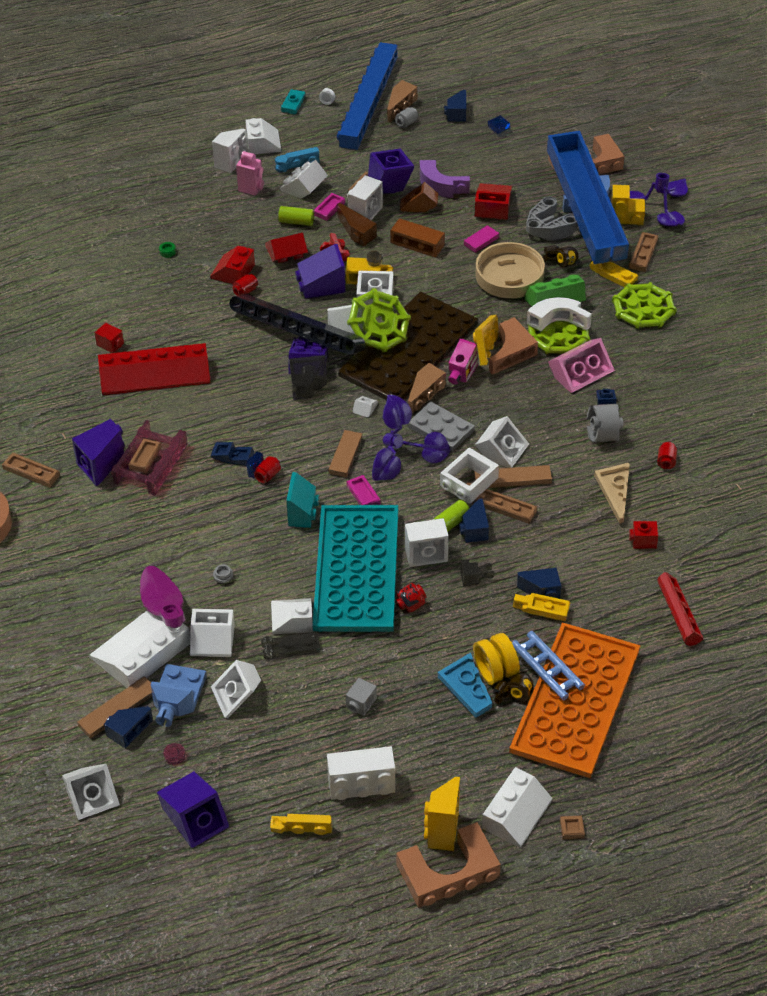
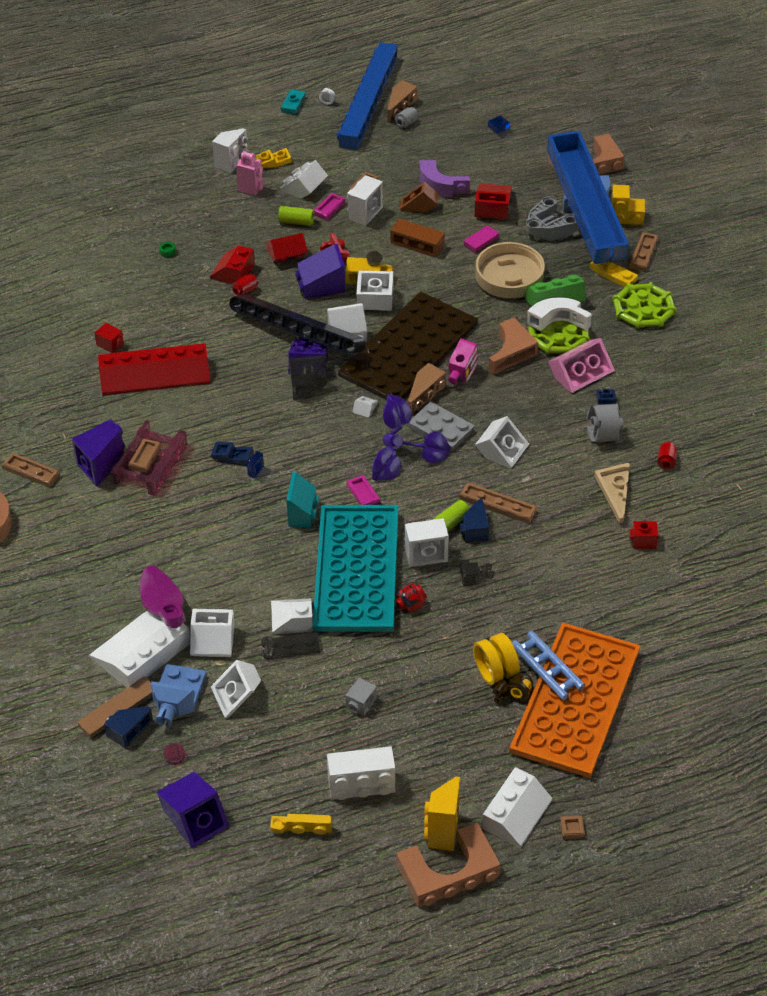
white slope [62,764,120,820] -> none
light grey plate [213,564,233,583] -> none
white slope [245,118,281,154] -> none
red brick [254,456,281,483] -> none
dark azure hinge [275,147,320,173] -> none
medium nougat tile [329,430,363,477] -> none
reddish brown slope [337,202,377,247] -> none
lime plate [347,288,411,352] -> none
dark purple slope [368,148,414,194] -> none
dark azure wing [438,653,492,718] -> none
white window [440,448,499,504] -> none
dark blue slope [444,90,467,122] -> none
yellow wing [473,315,499,366] -> none
medium nougat tile [474,465,552,488] -> none
yellow hinge [513,593,570,621] -> none
dark blue slope [517,568,561,599] -> none
dark brown piece [543,245,579,267] -> none
dark purple plant [630,173,688,226] -> none
red brick [657,572,704,646] -> none
none -> yellow slope [256,148,293,168]

